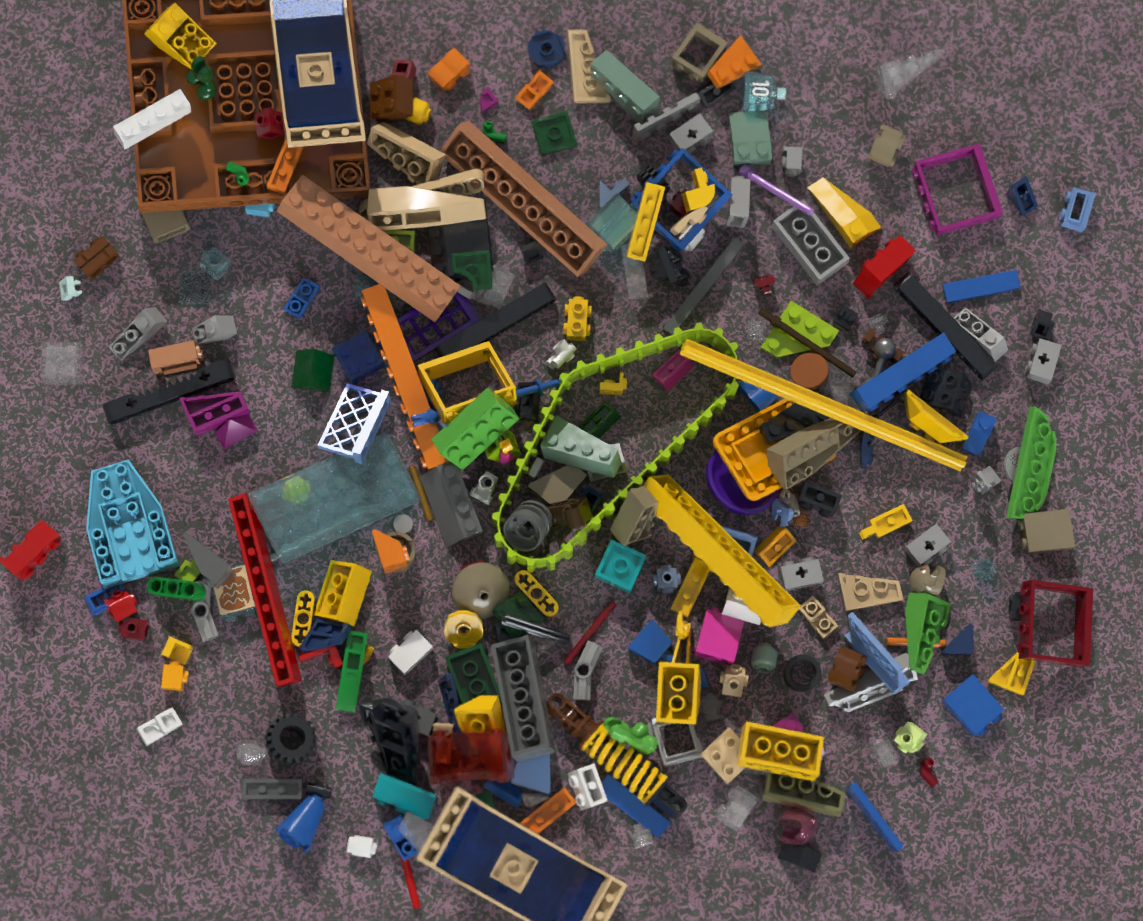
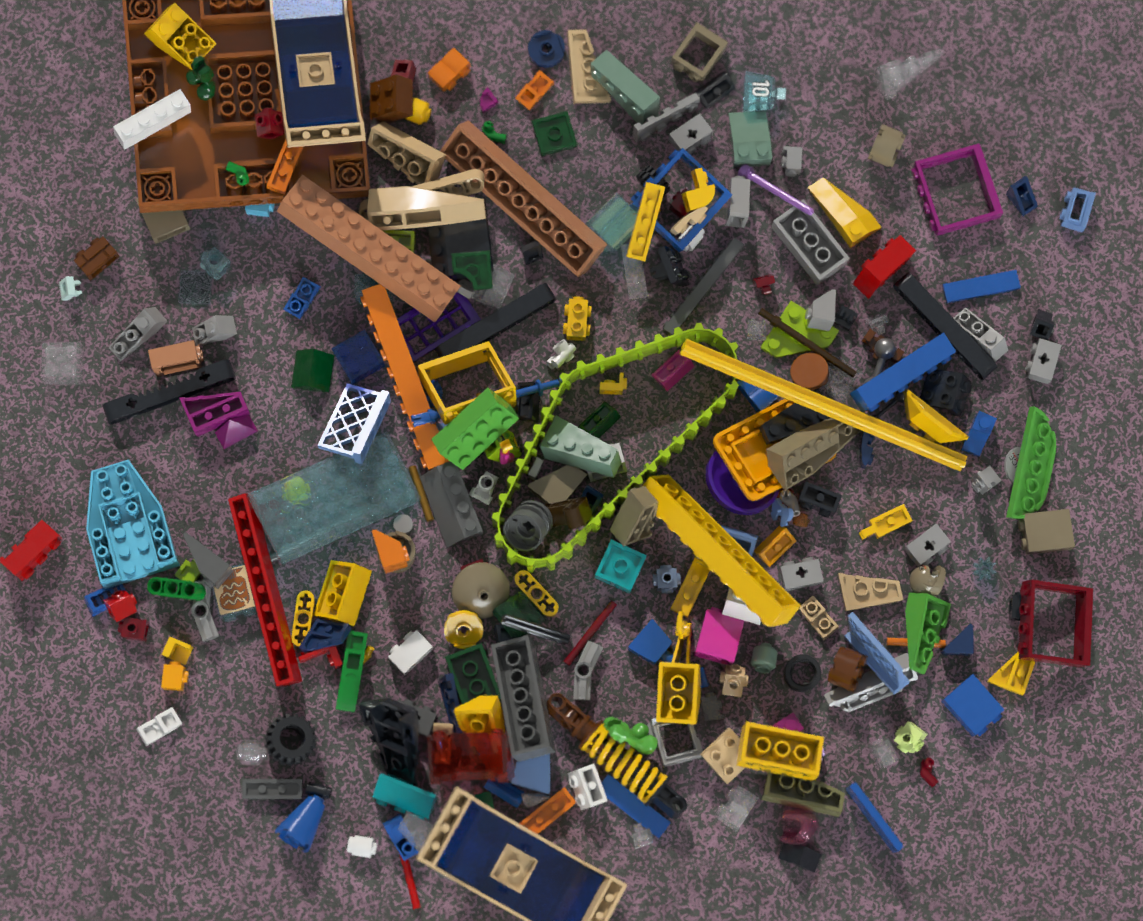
sand blue slope [599,178,629,213] -> none
orange wing [707,35,762,89] -> none
none -> light grey slope [805,289,836,331]

